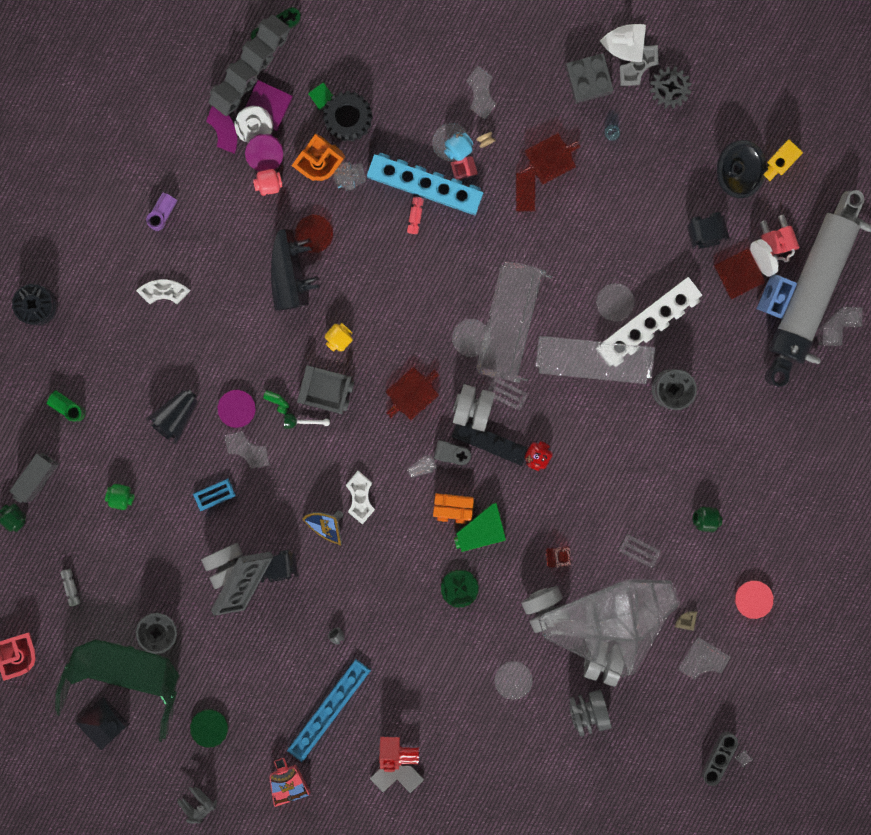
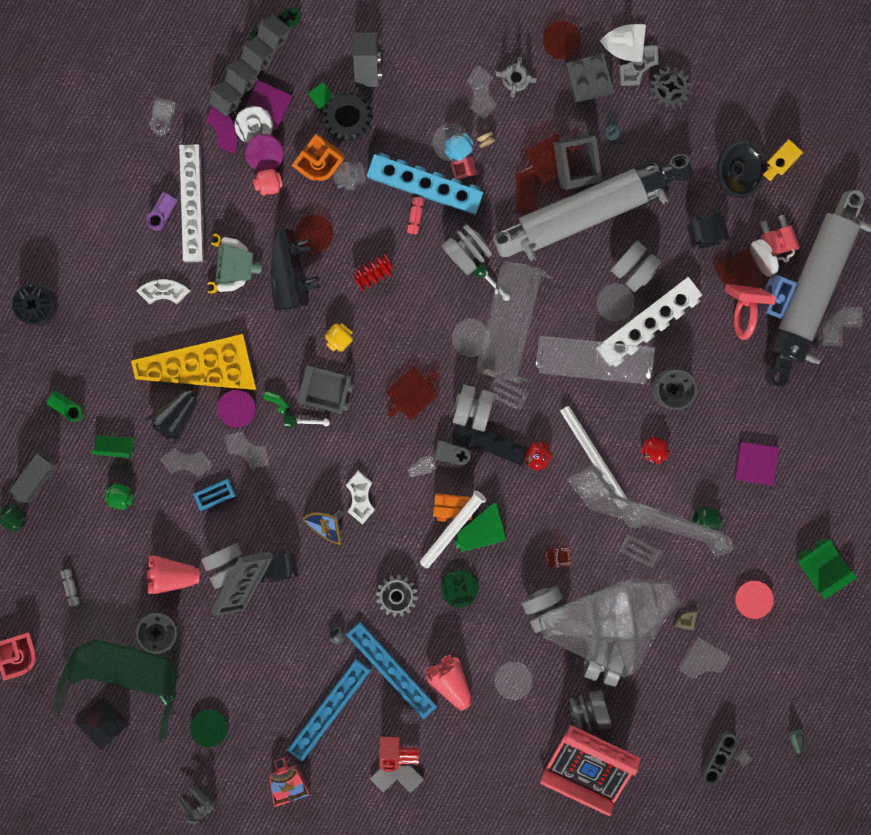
none -> green panel [91,435,134,458]
none -> yellow wing [131,334,257,390]
none -> coral cone [146,556,200,594]
none -> clear piece [150,97,176,136]
none -> clear tile [160,447,214,477]
none -> white brick [179,144,205,262]
none -> sand green torso [207,234,262,293]
none -> dark azure tile [346,622,438,719]
none -> red piece [351,253,394,292]
none -> dark grey brick [353,32,382,87]
none -> light grey gear [376,575,418,617]
none -> white axle [420,491,486,568]
none -> coral cone [425,655,472,710]
none -> light grey wheel [441,224,492,276]
none -> dark green hinge [472,262,510,301]
none -> light grey piece [494,154,693,262]
none -> light grey piece [496,57,537,98]
none -> panel [540,725,641,816]
none -> clear red tile [543,21,581,60]
none -> dark grey window [553,132,603,189]
none -> white axle [561,406,628,506]
none -> clear wing [567,464,735,557]
none -> light grey wheel [610,240,661,292]
none -> red head [641,437,671,465]
none -> coral tile [725,284,776,340]
none -> magenta tile [735,442,779,486]
none -> sand green slope [789,729,808,753]
none -> green panel [796,538,857,599]

